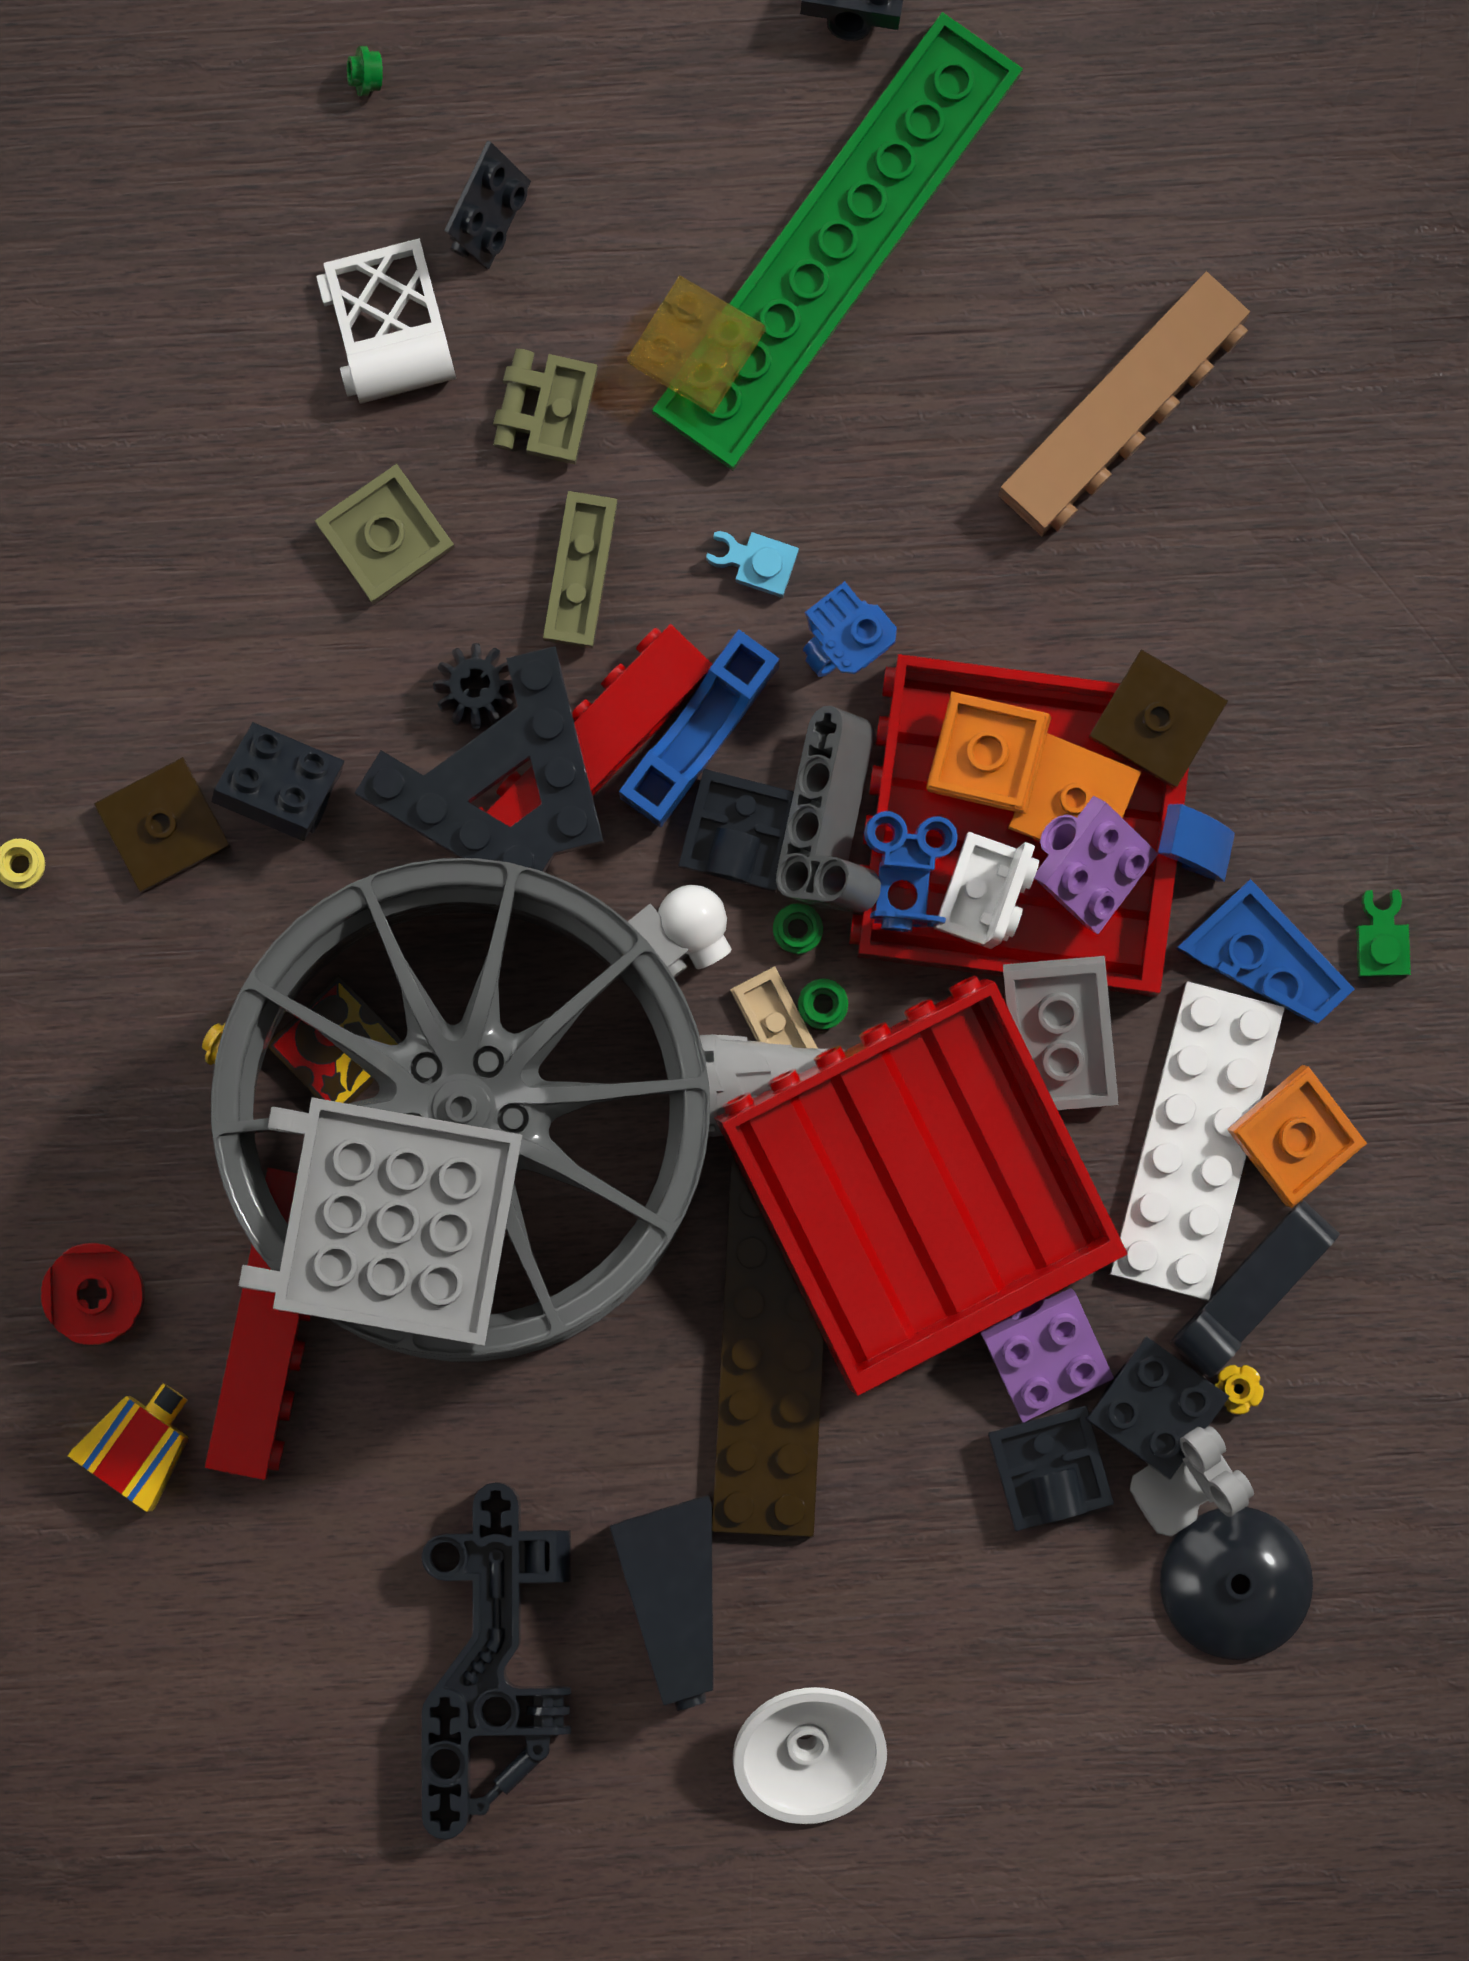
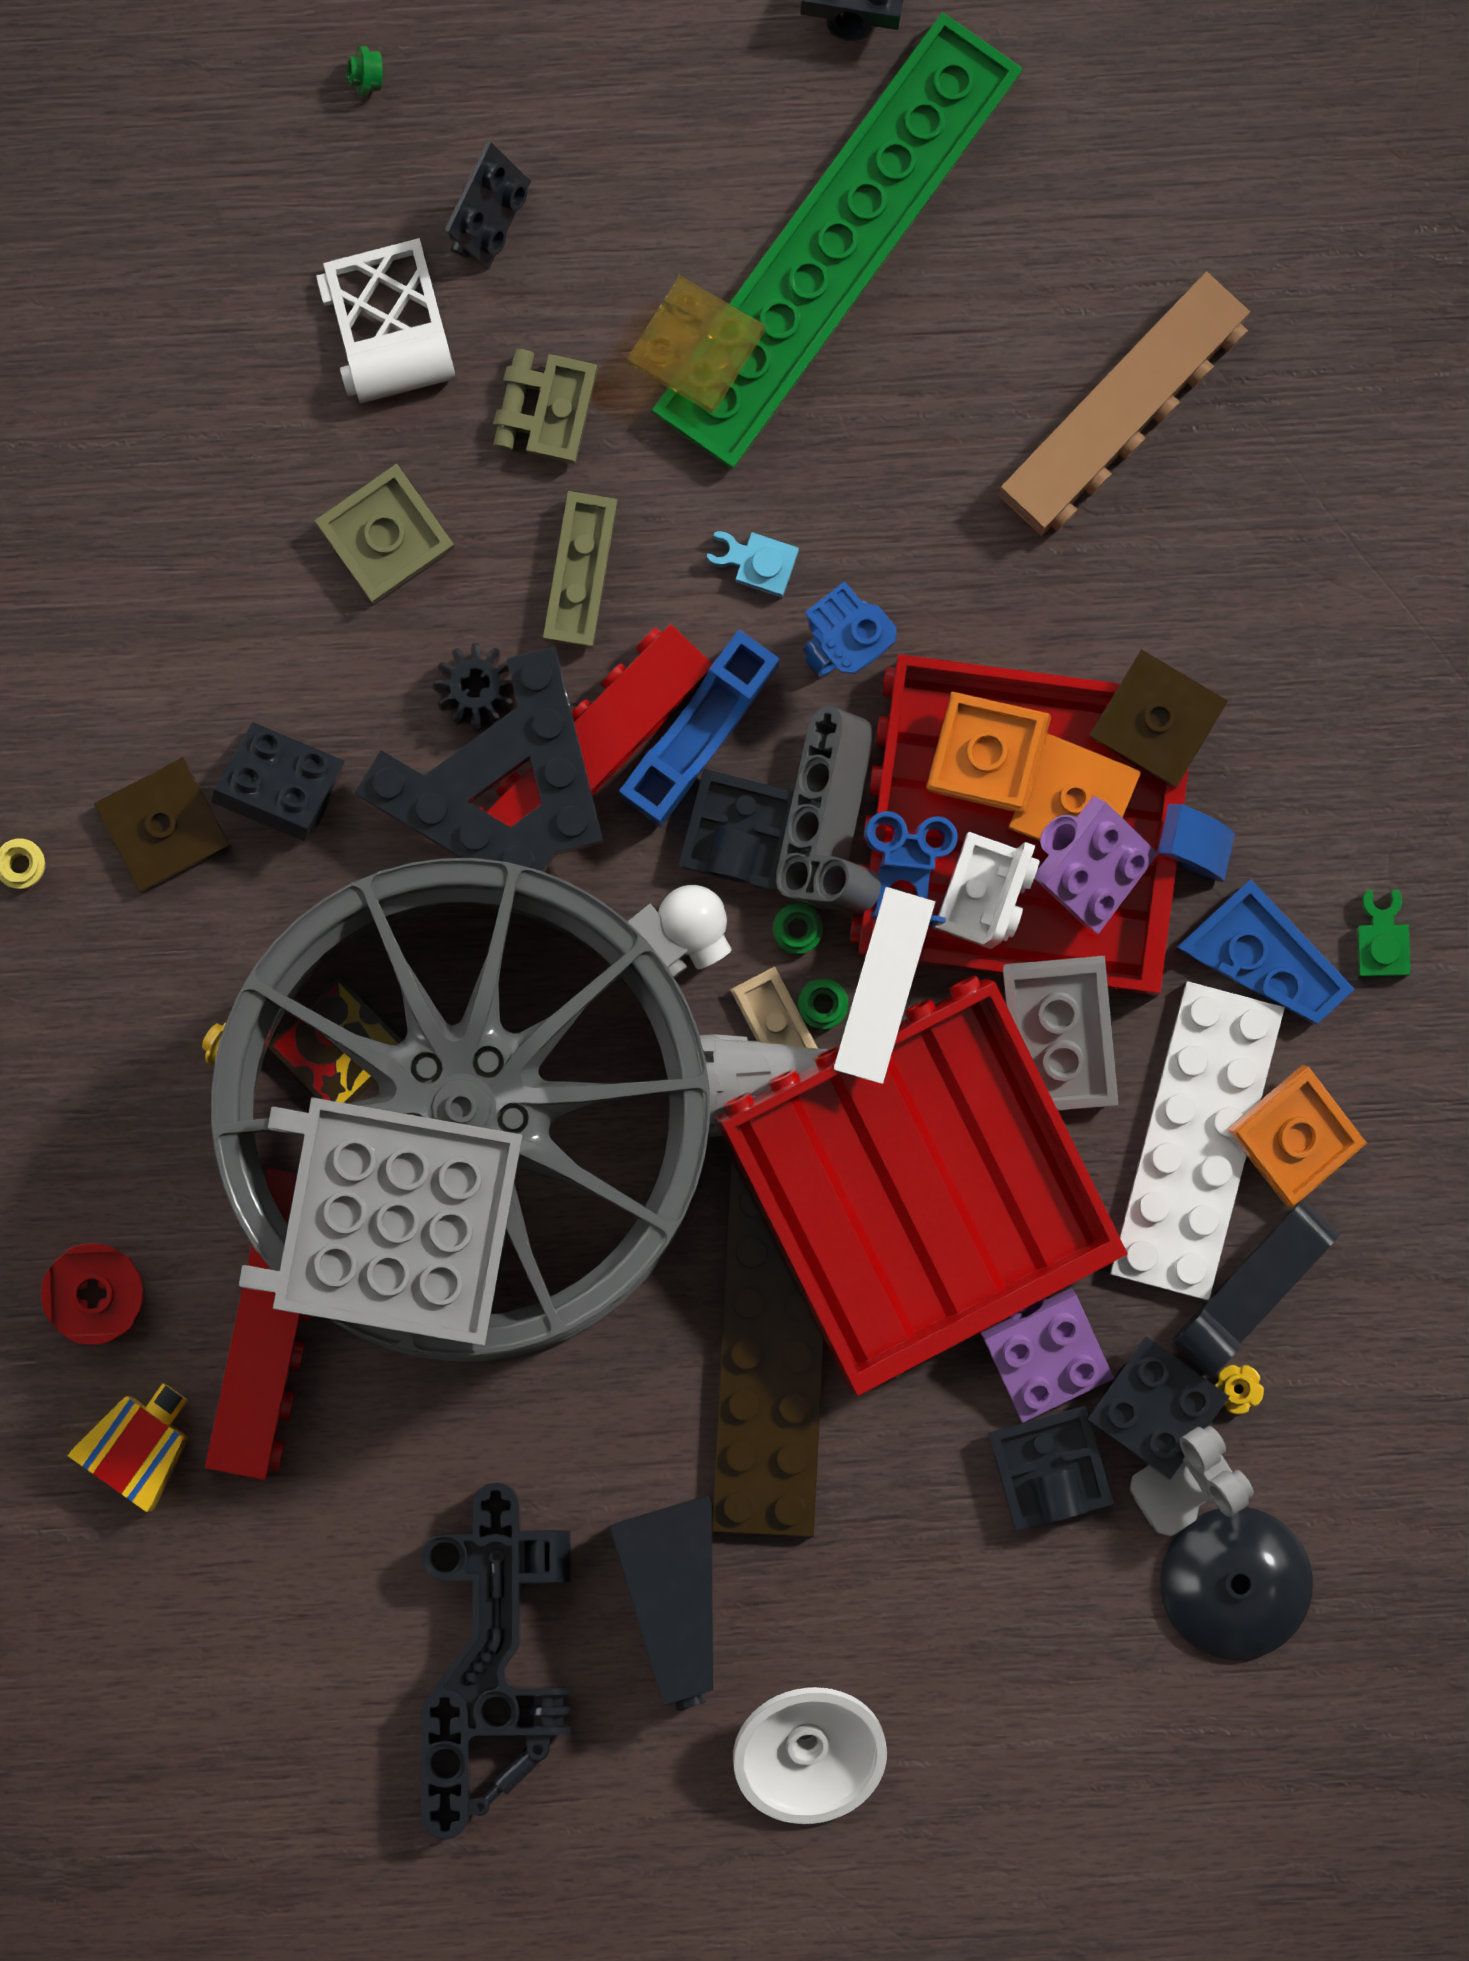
none -> white sticker [834,887,935,1084]

